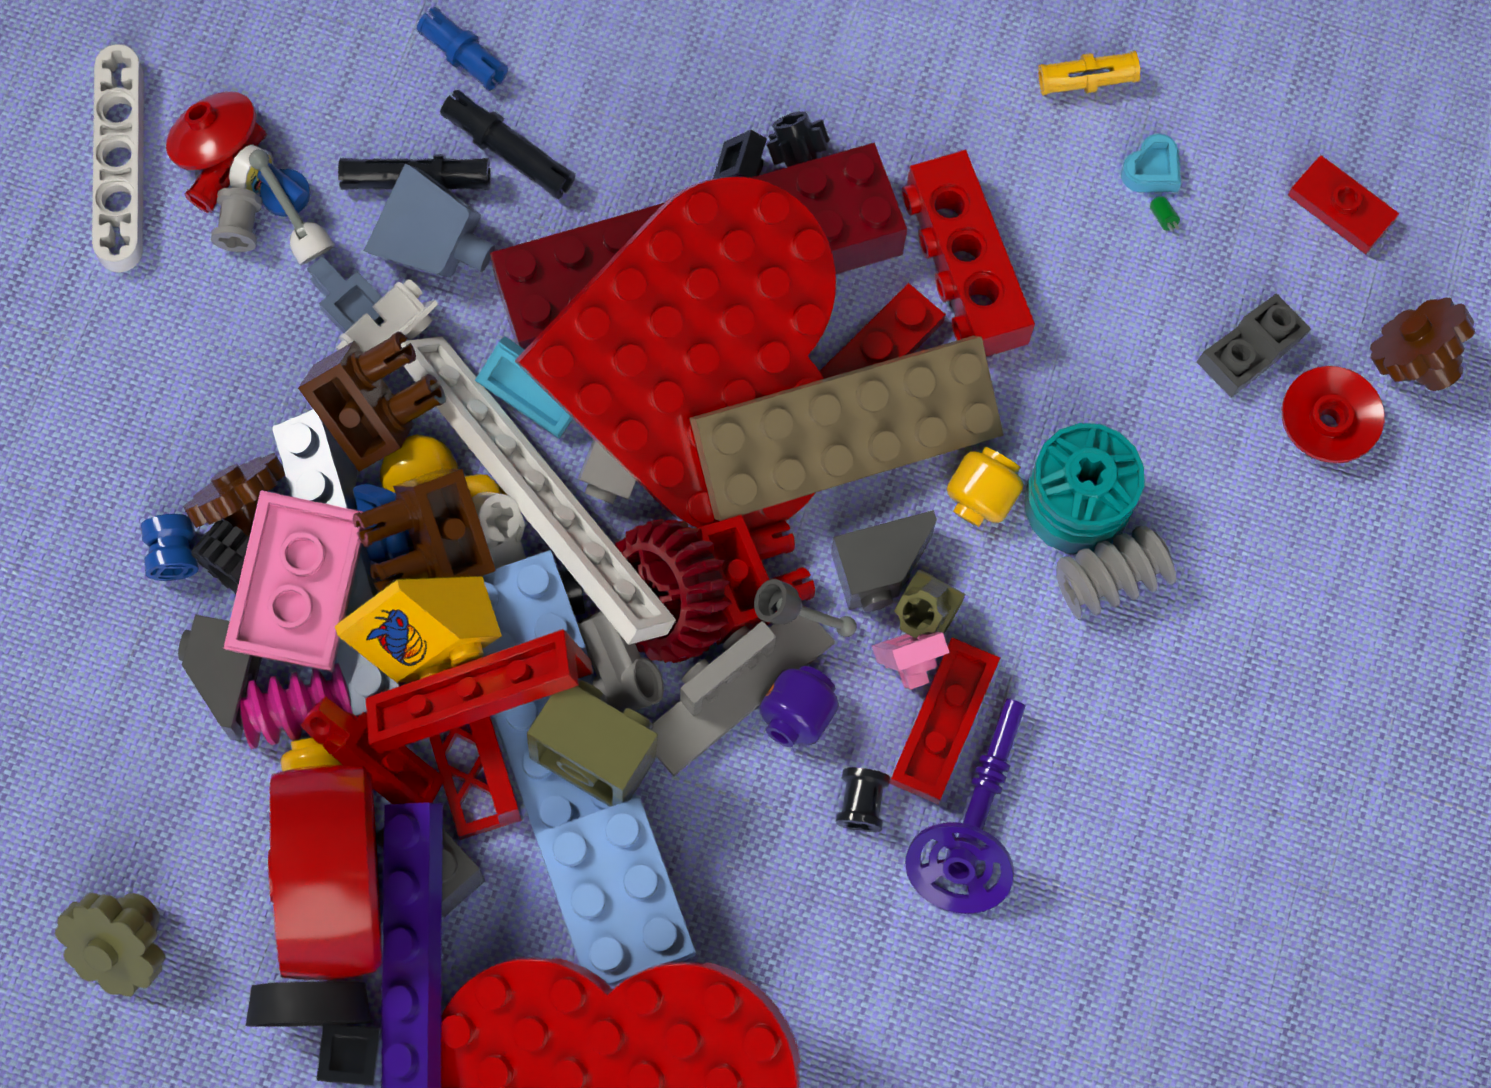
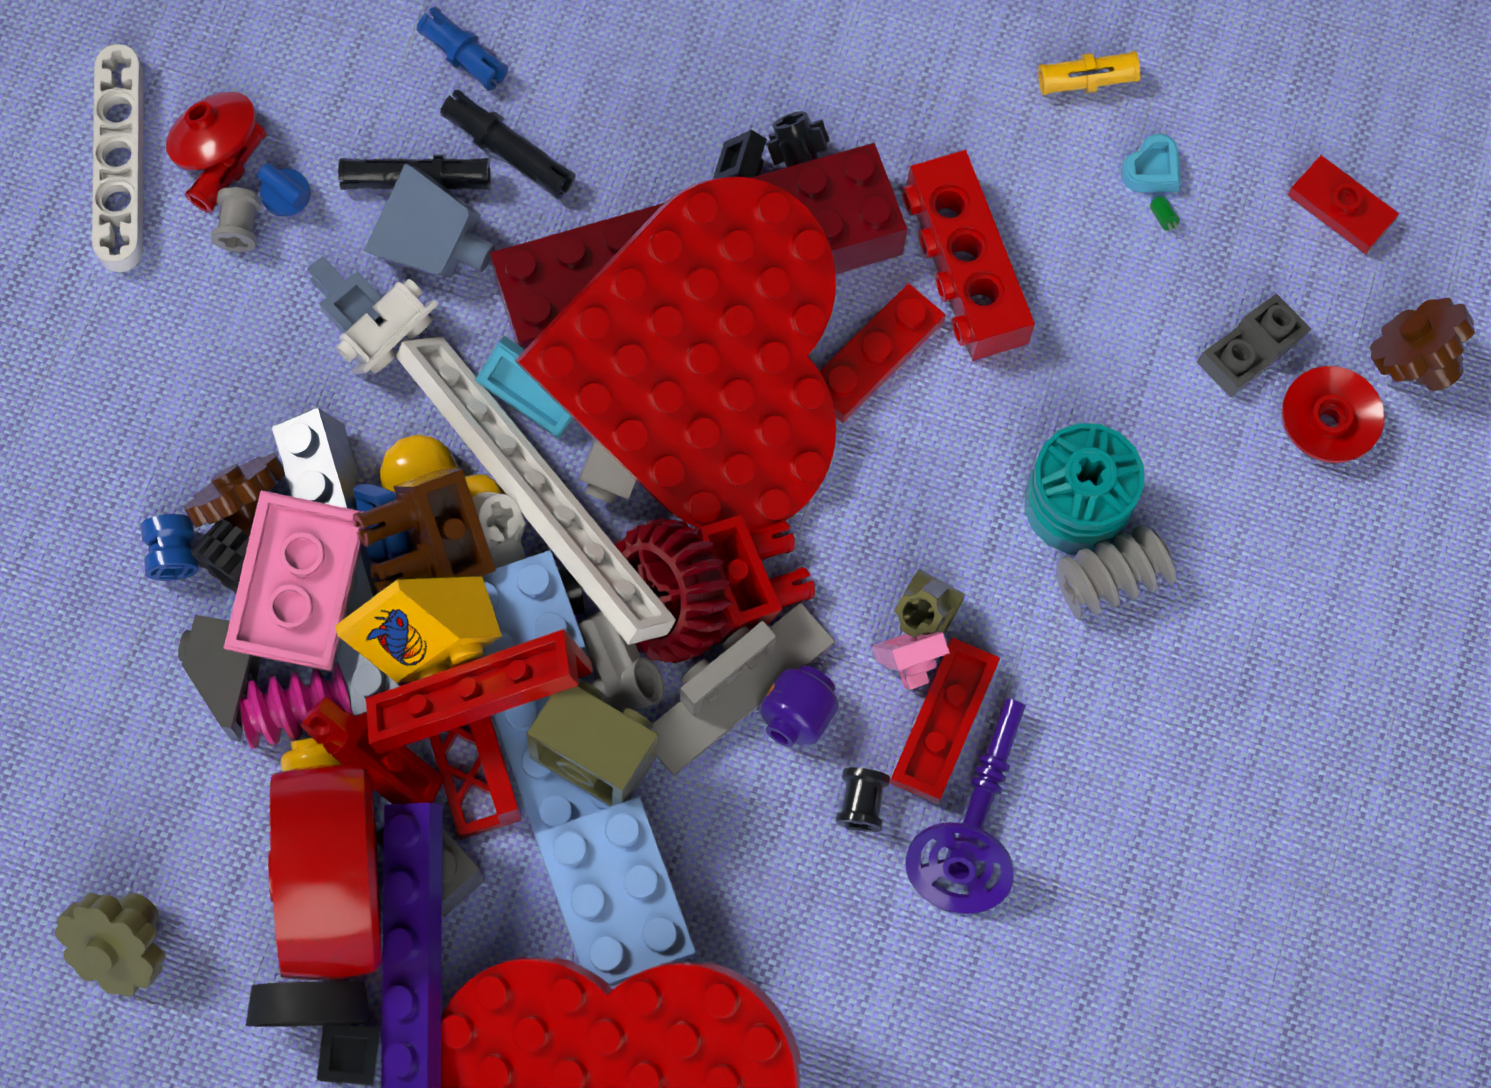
white tile [229,145,273,195] -> none
hinge [249,149,334,265] -> none
reddish brown brick [298,331,446,472] -> none
dark tan plate [690,336,1004,521] -> none
dark grey hinge [754,579,857,637] -> none
dark grey slope [831,510,937,612] -> none
yellow head [946,447,1024,527] -> none

